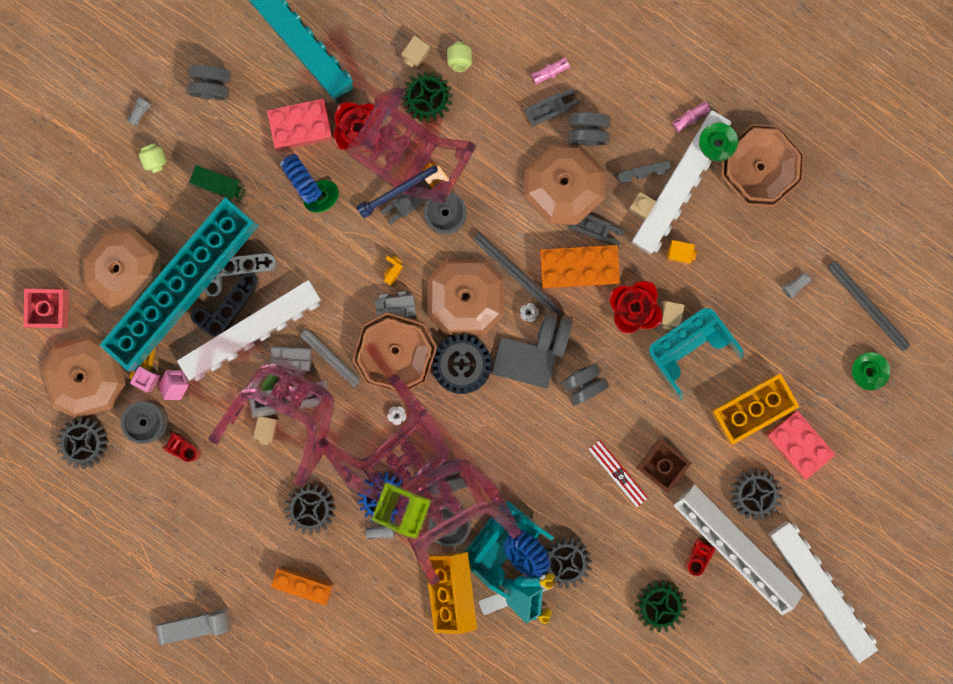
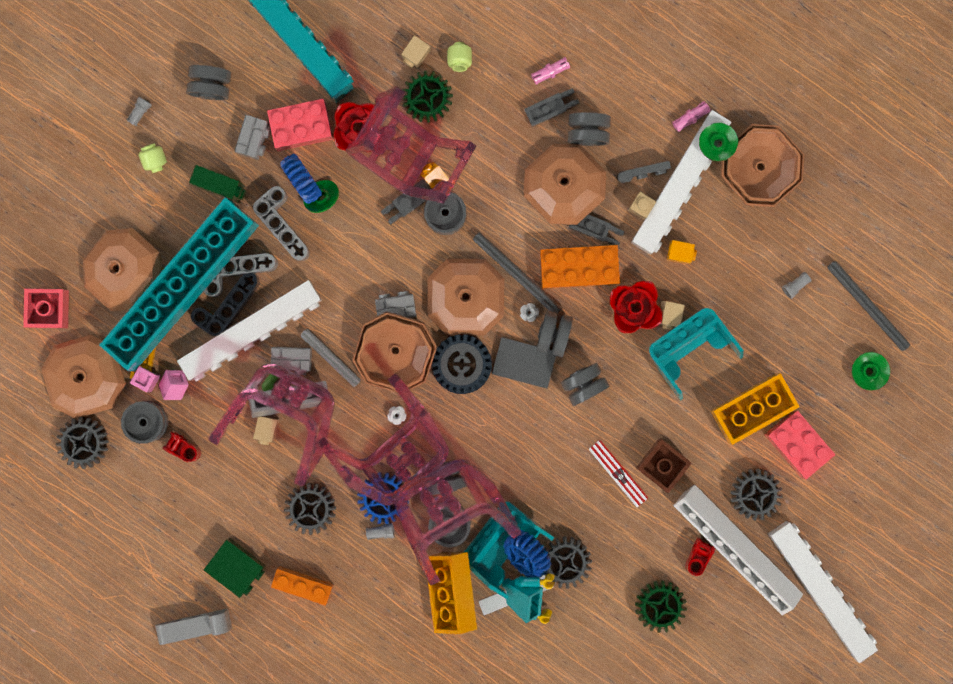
dark blue piece [357,165,438,218] -> none
lime window [371,483,431,539] -> none
light orange bracket [383,255,404,286] -> none
none -> dark green brick [203,537,266,598]
none -> light grey brick [234,115,271,160]
none -> light grey beam [253,186,310,261]

